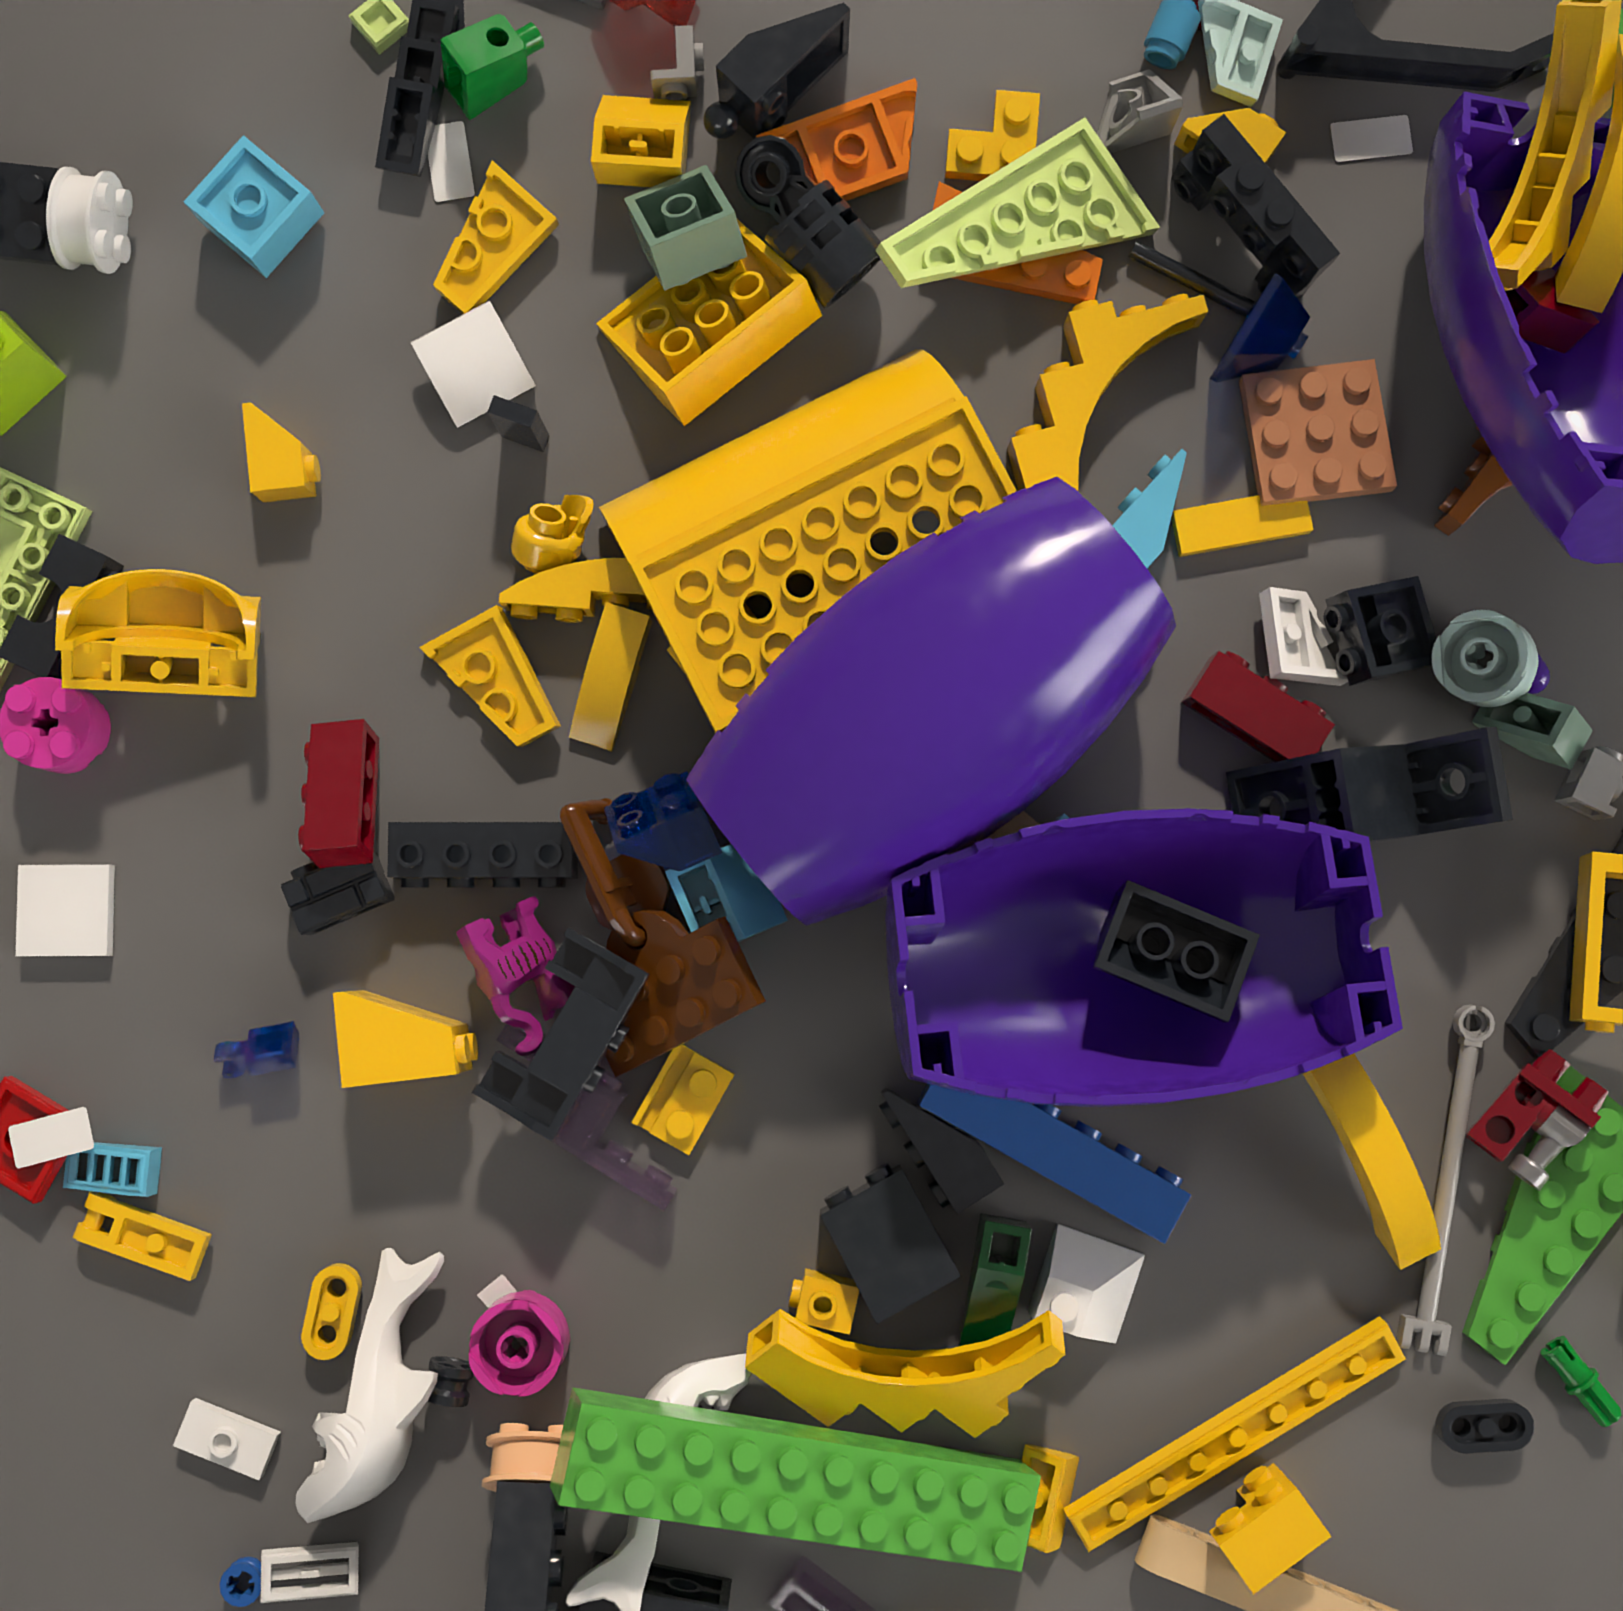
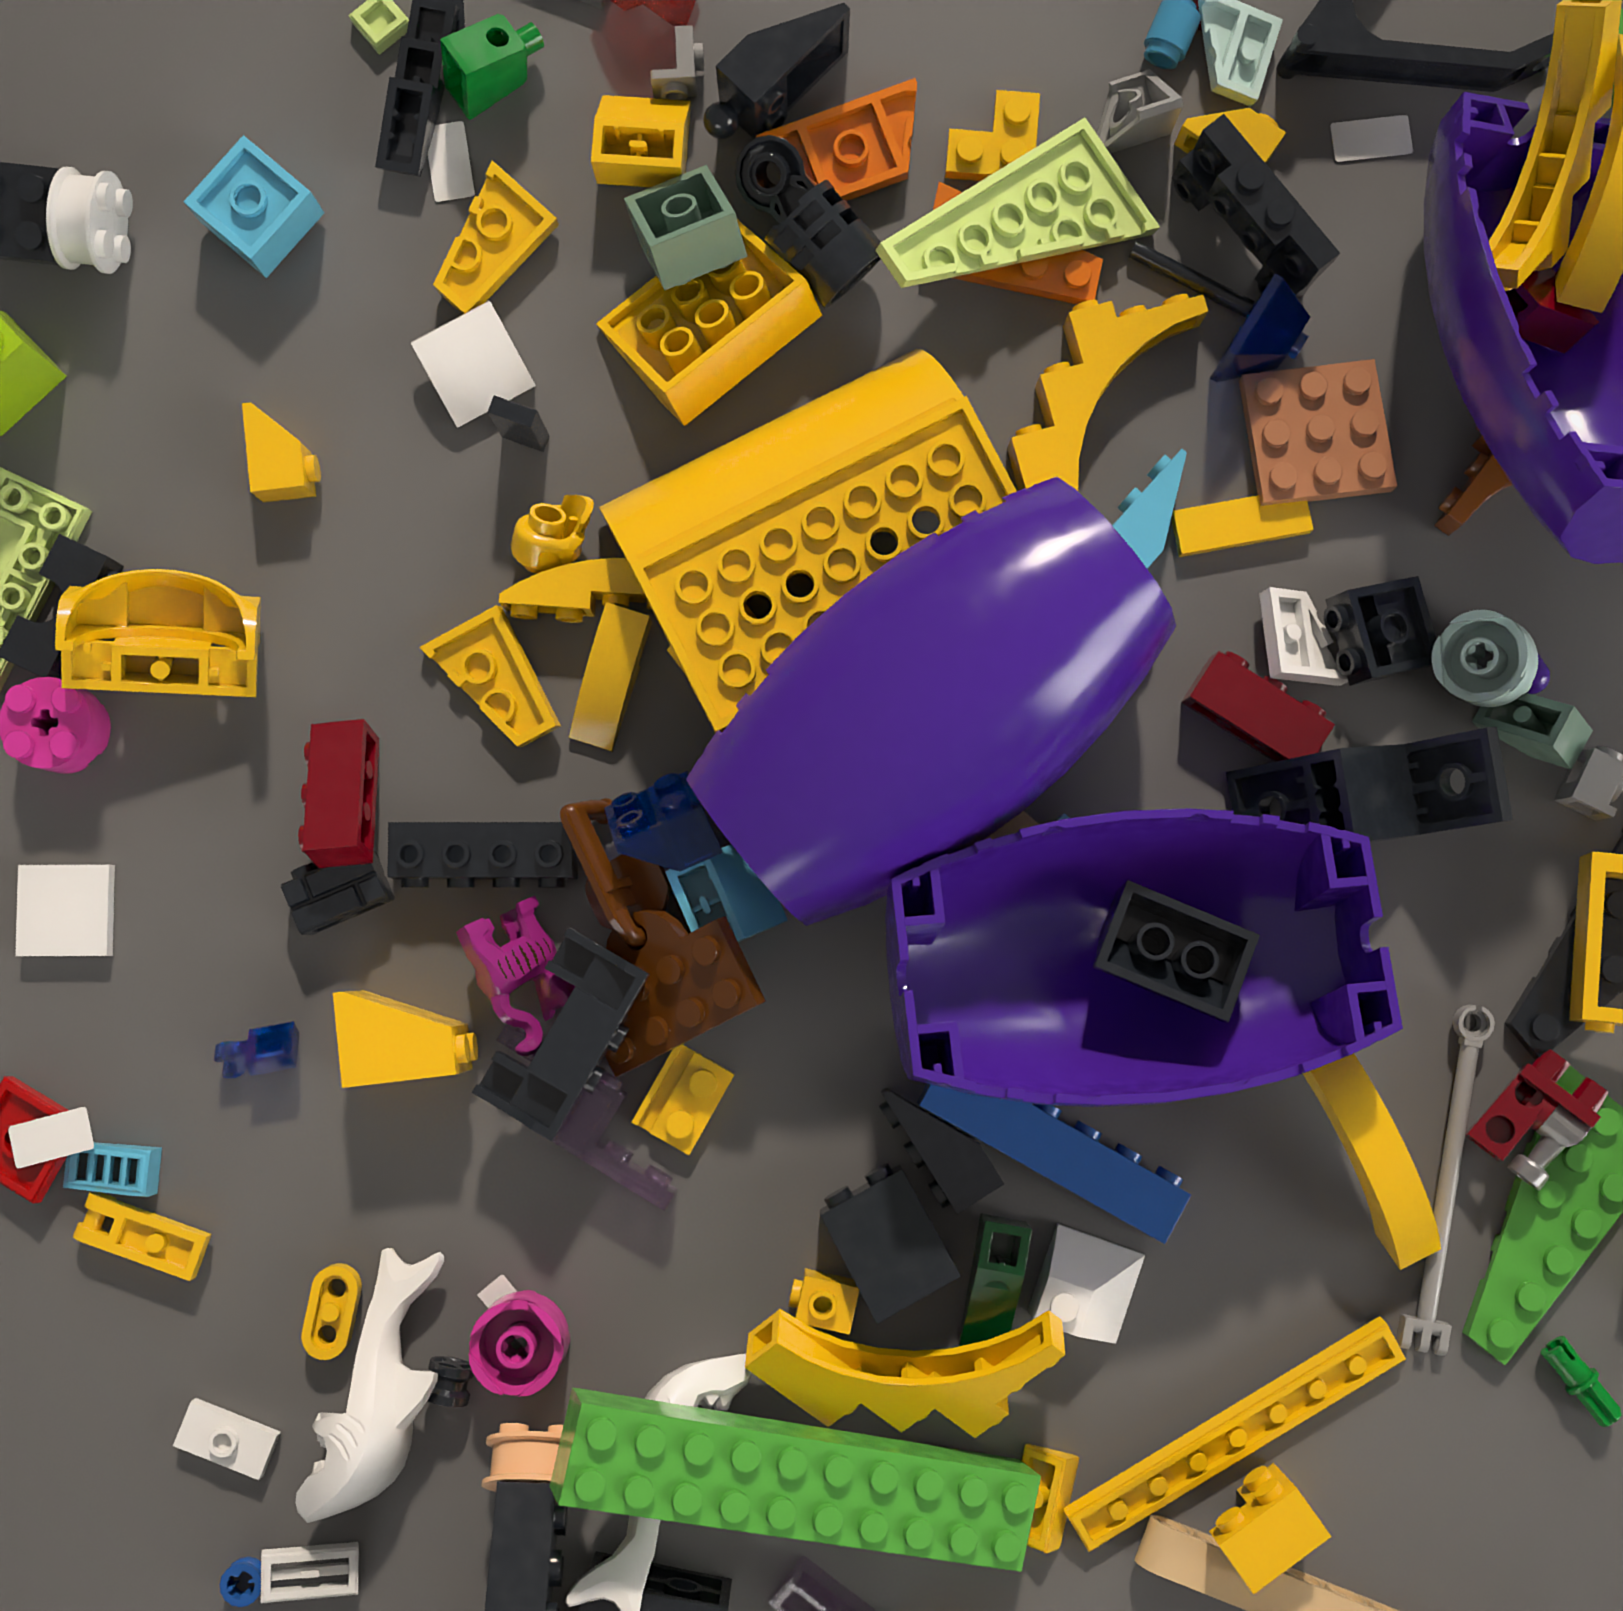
black plate [1435,1399,1535,1454] -> none

